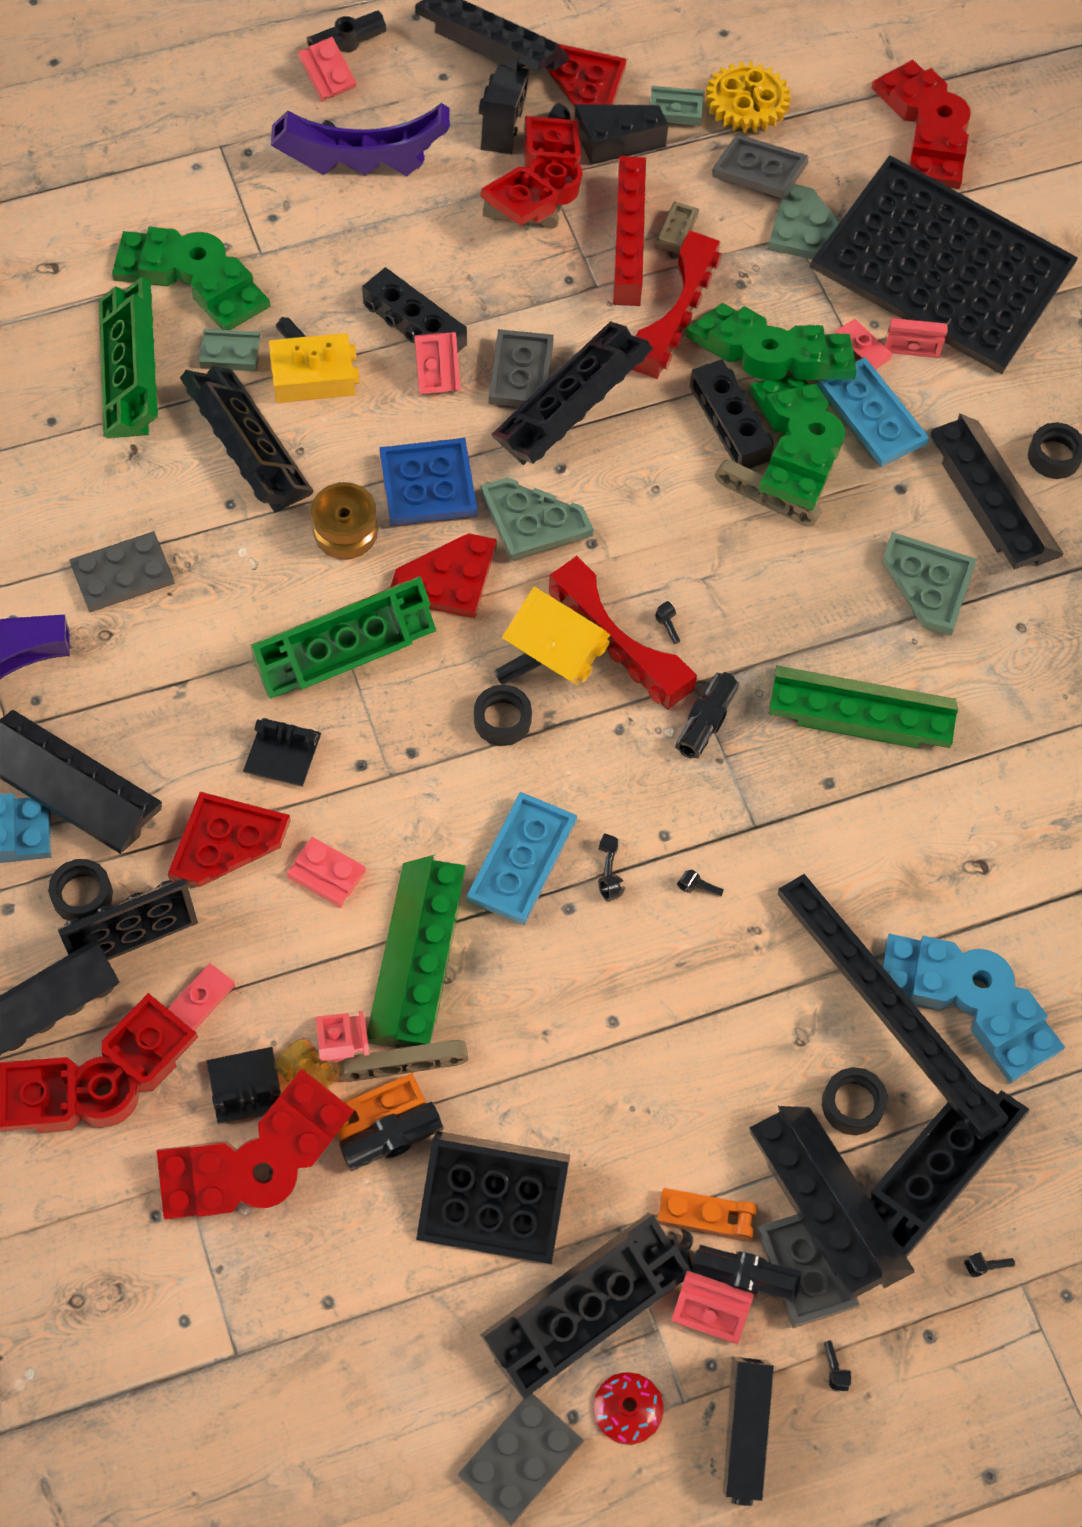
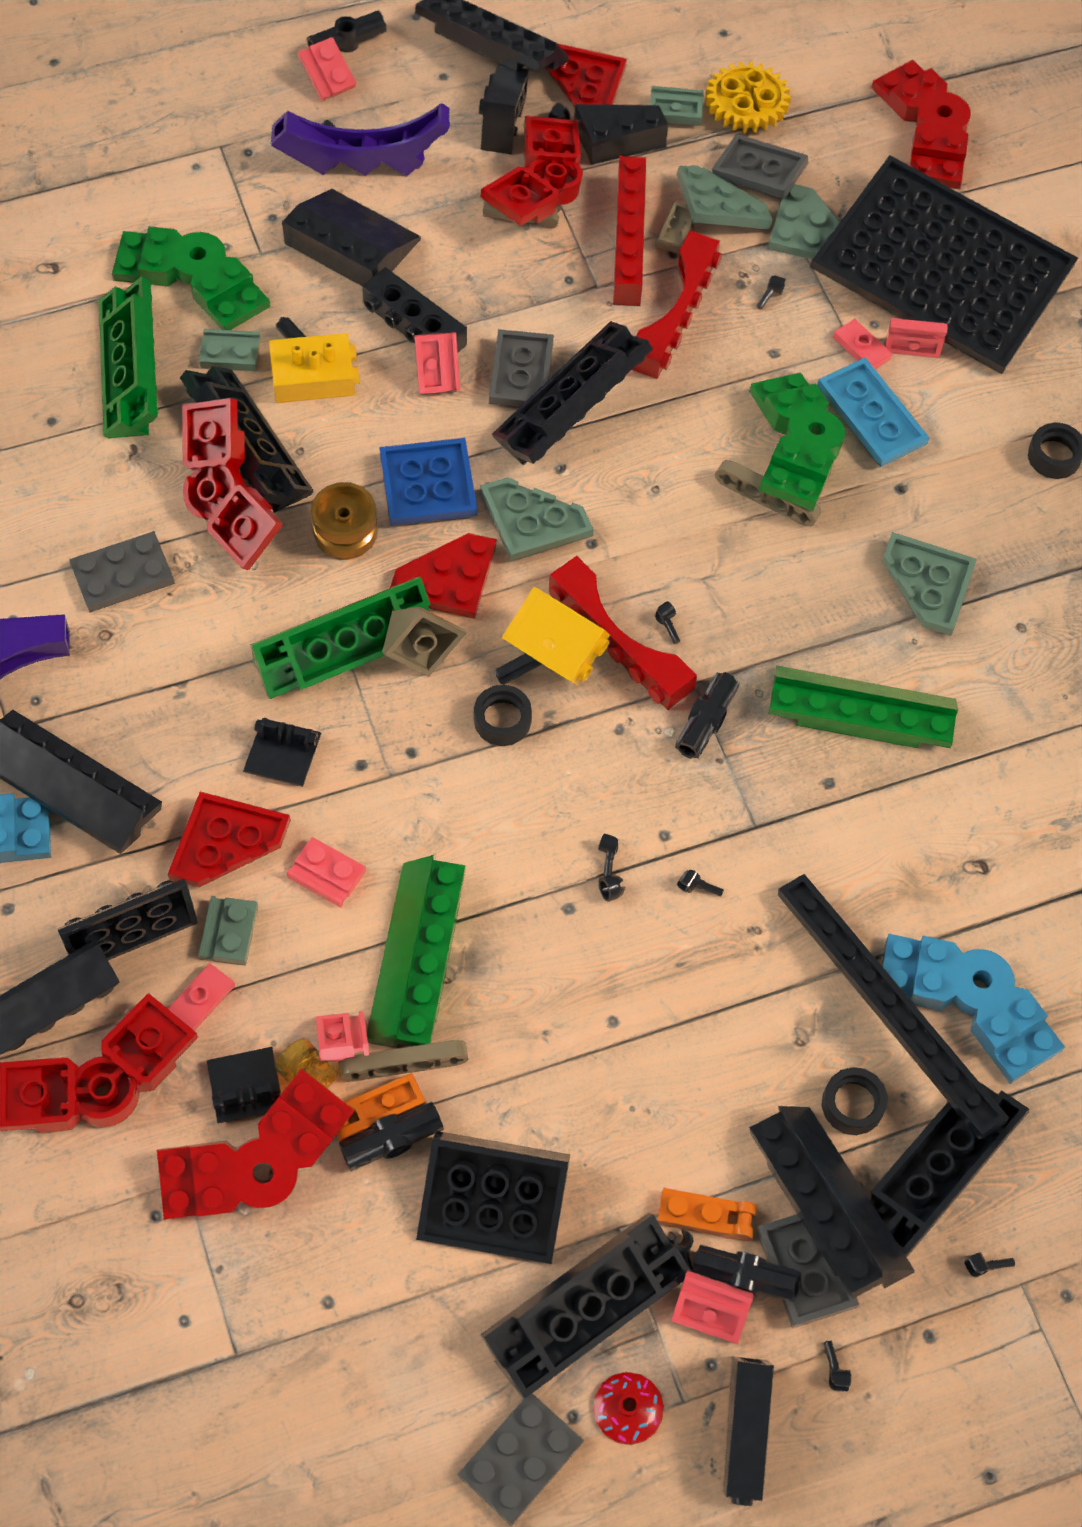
black tyre [48,859,113,921] -> none
dark azure plate [467,792,577,926] -> none
green plate [686,302,857,380] -> none
black brick [690,359,774,469] -> none
black slope [930,413,1064,569] -> none
none -> red plate [182,398,283,570]
none -> sand green plate [198,896,258,966]
none -> black slope [282,189,421,286]
none -> dark tan slope [382,607,467,677]
none -> sand green plate [676,165,773,229]
none -> black hand [756,275,786,310]

